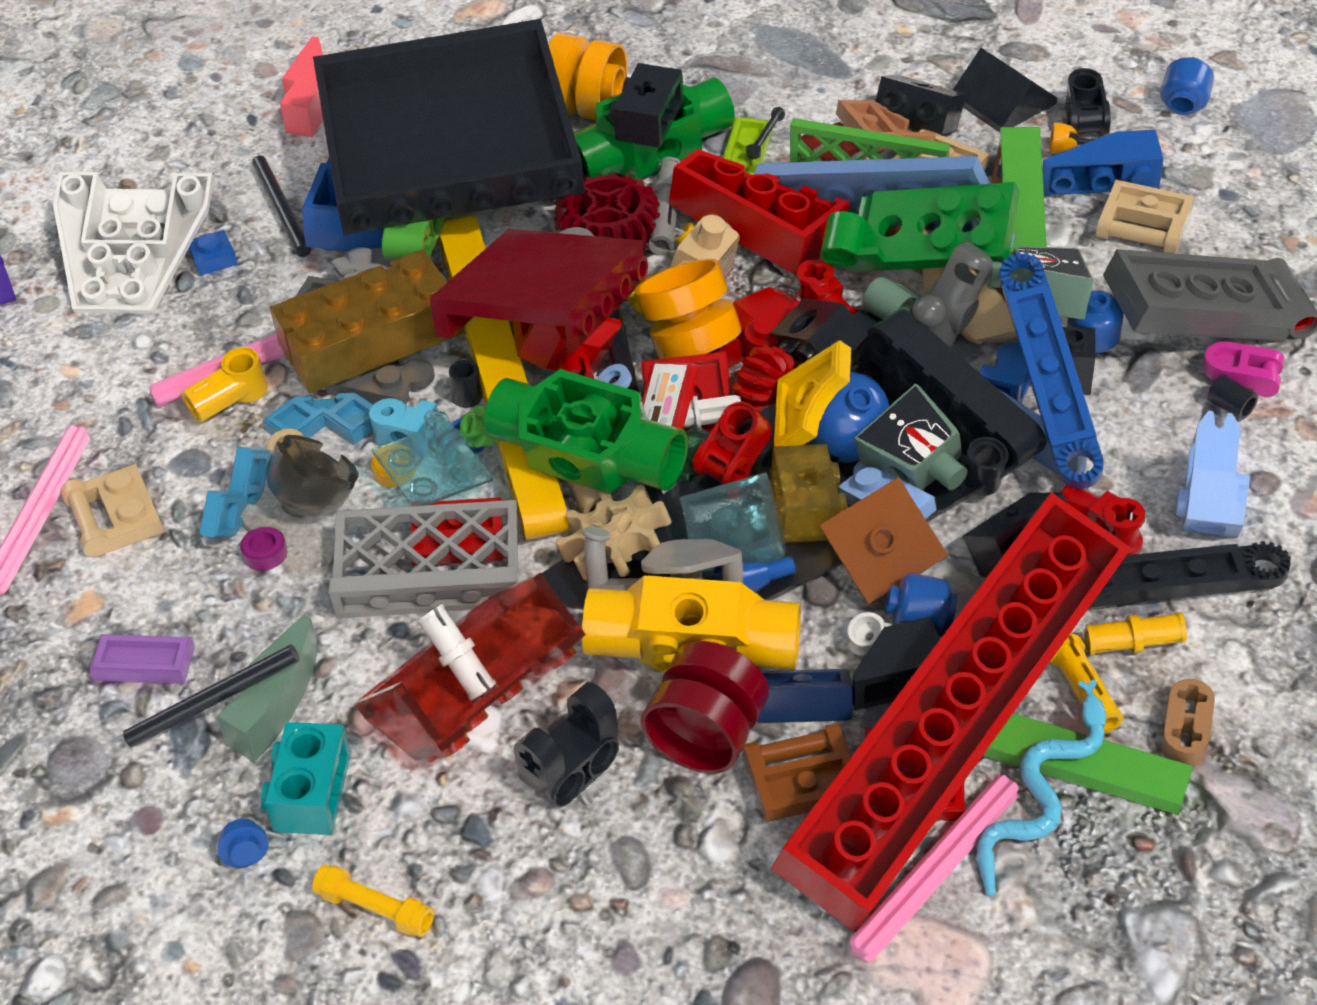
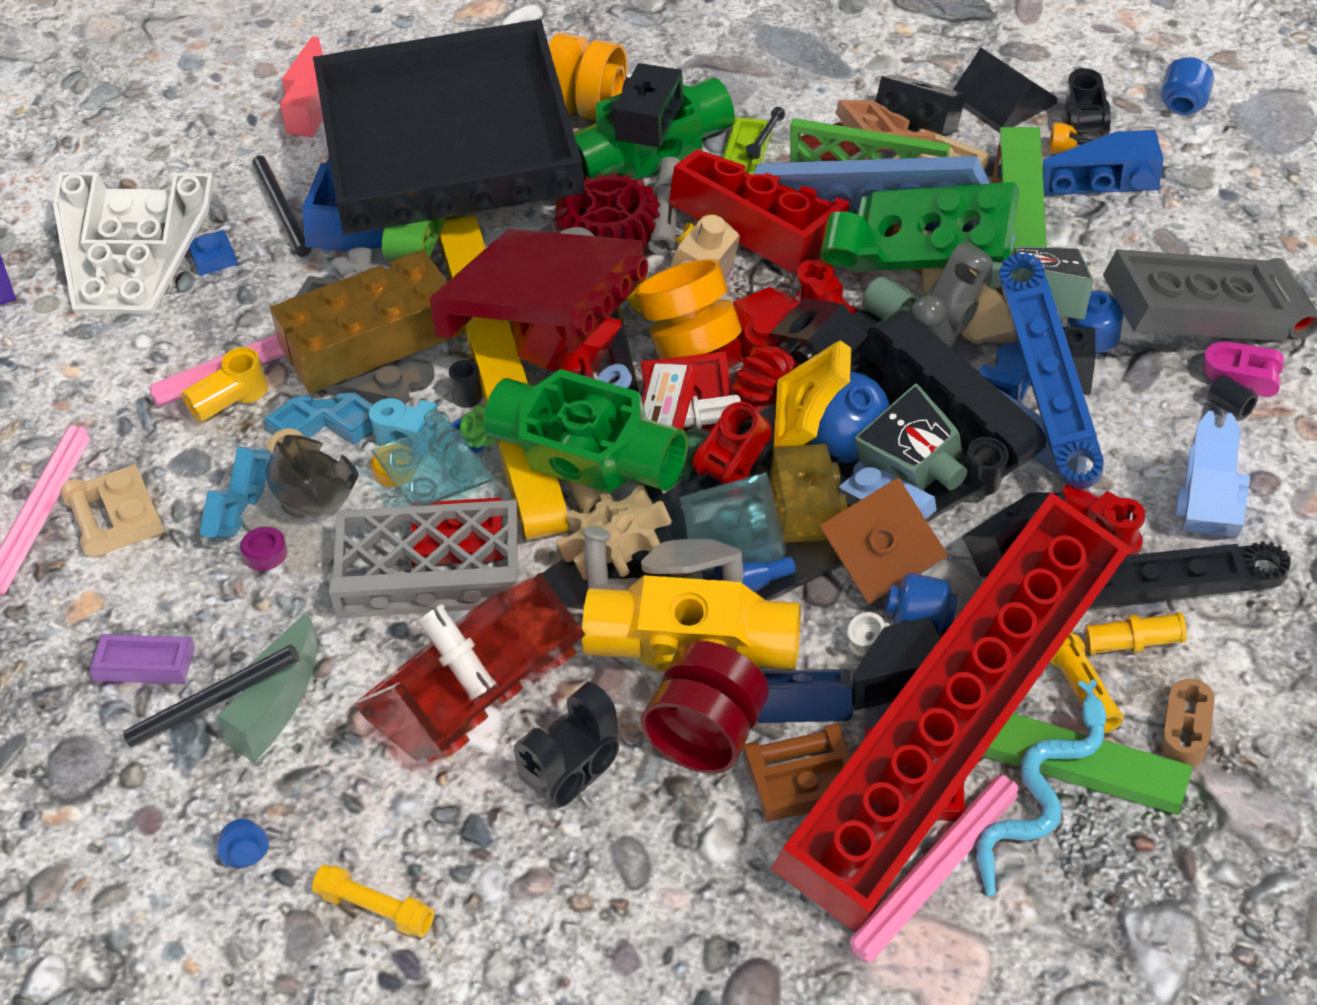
teal brick [261,722,351,835] -> none
tan plate [1096,180,1195,254] -> none

